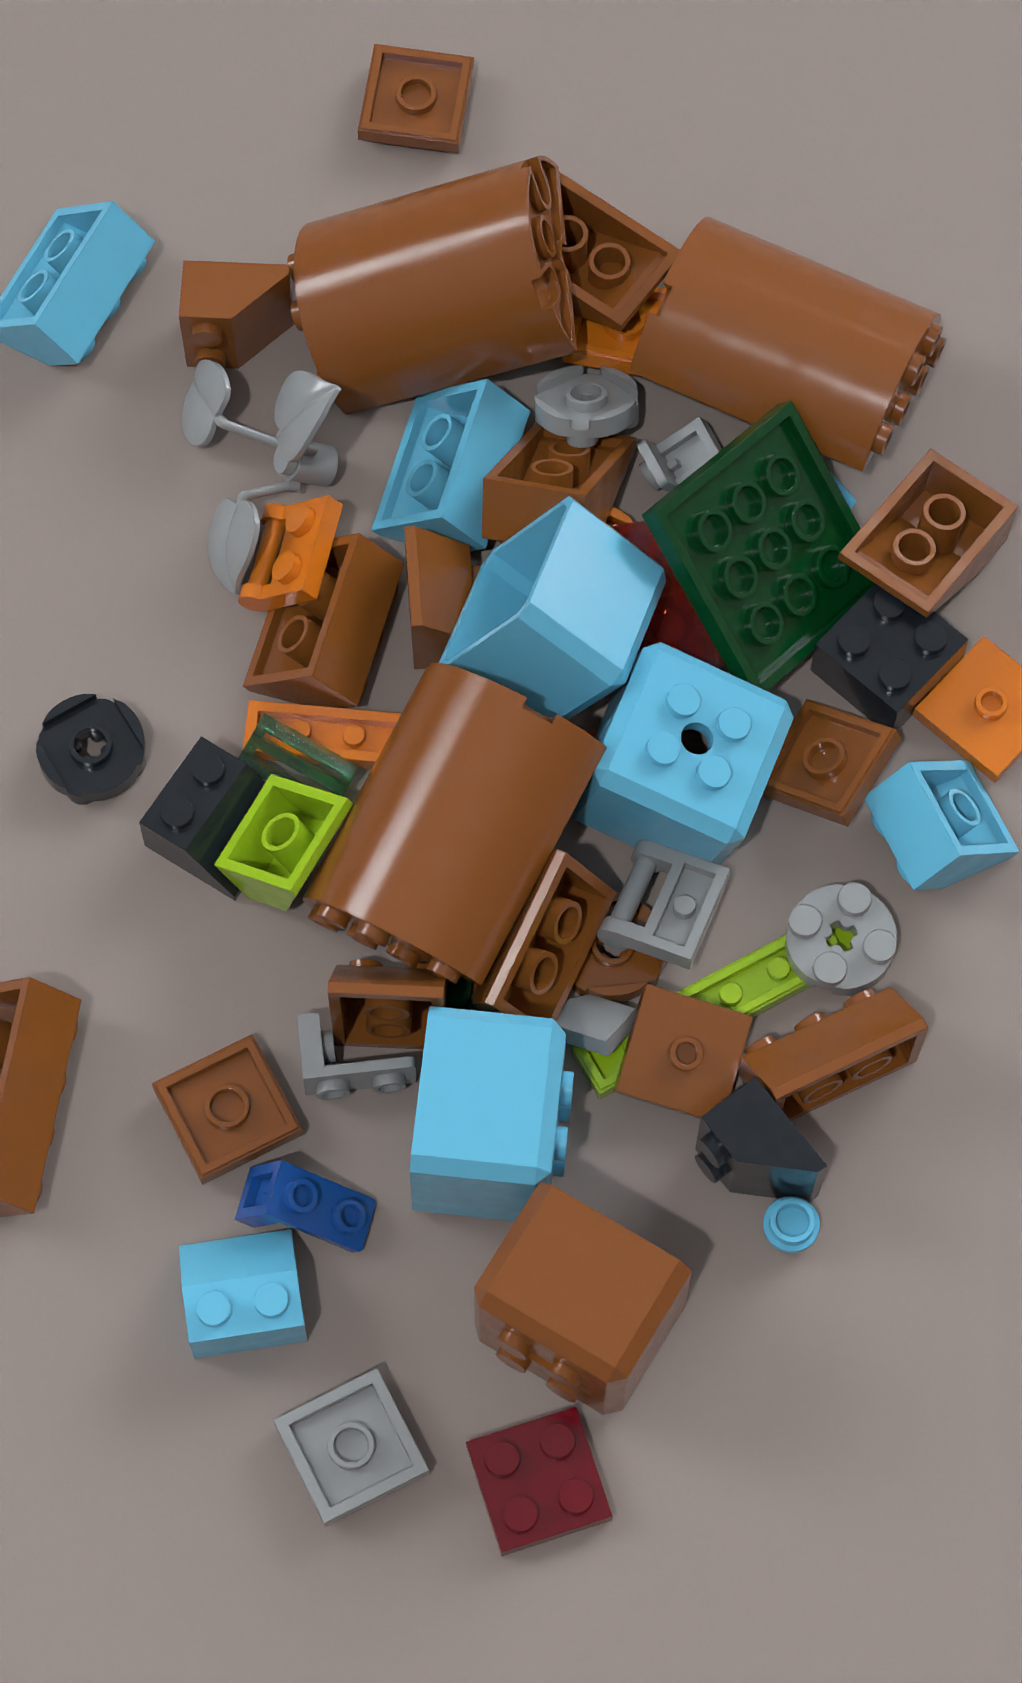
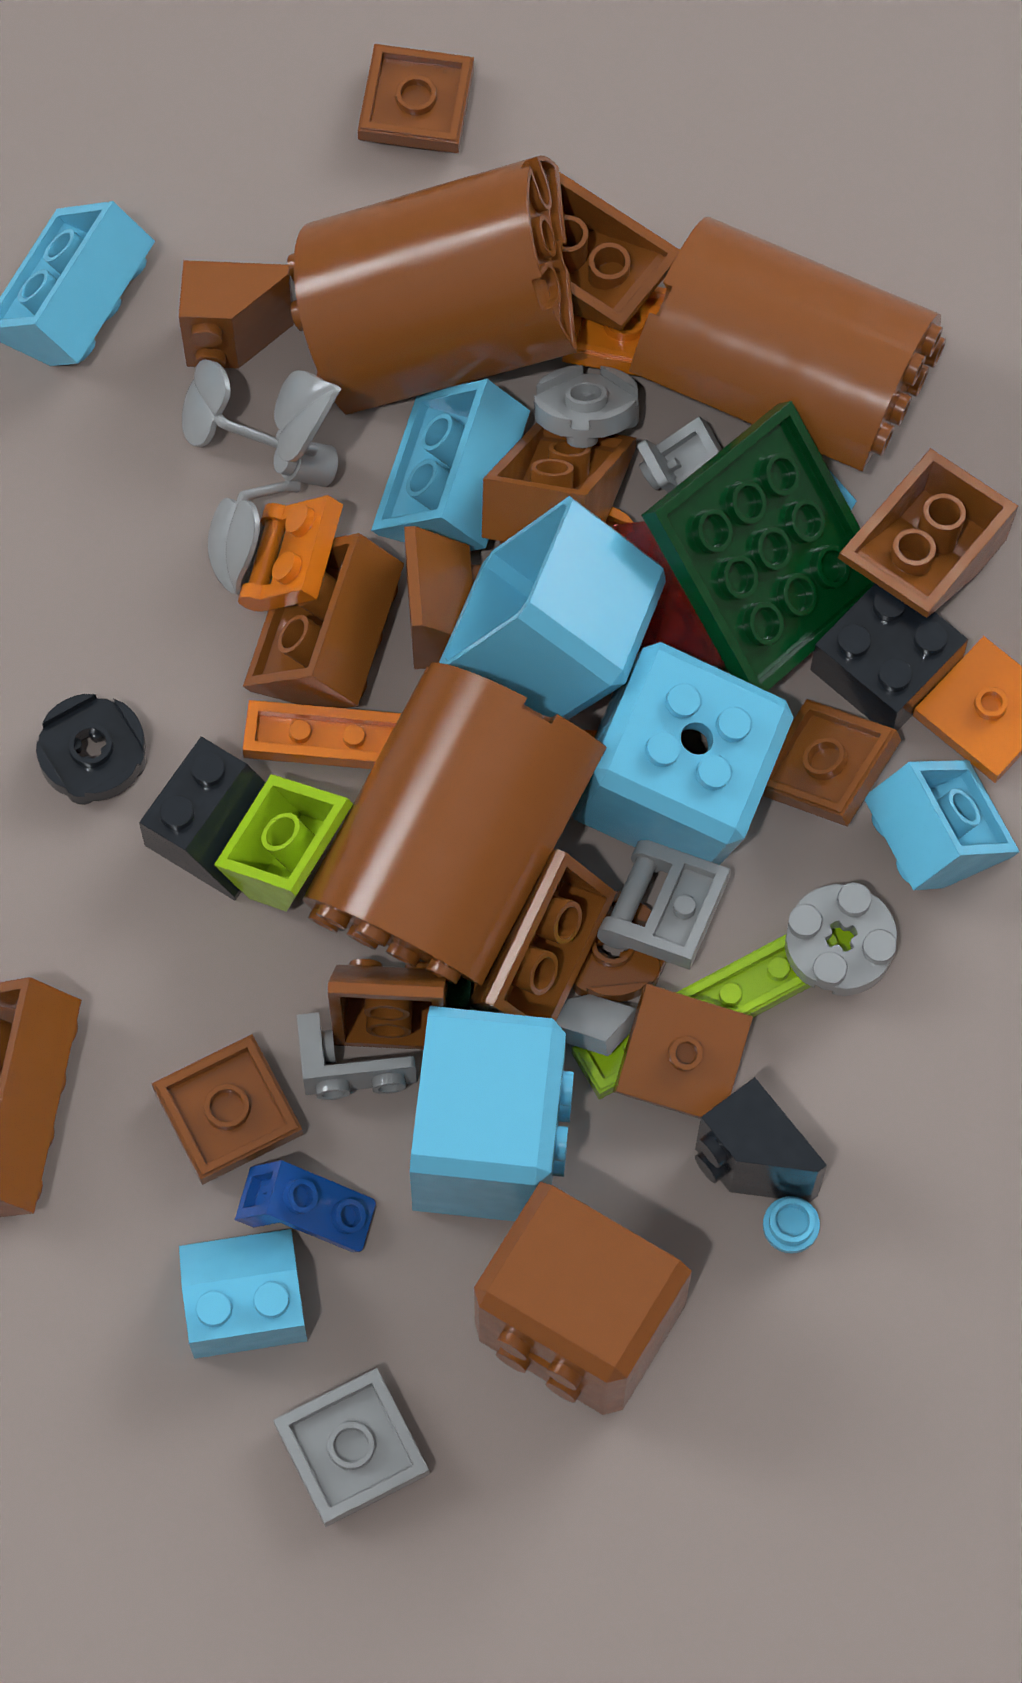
clear green tile [238,713,359,796] -> none
dark red plate [466,1407,613,1556] -> none
dark orange slope [738,987,928,1121] -> none

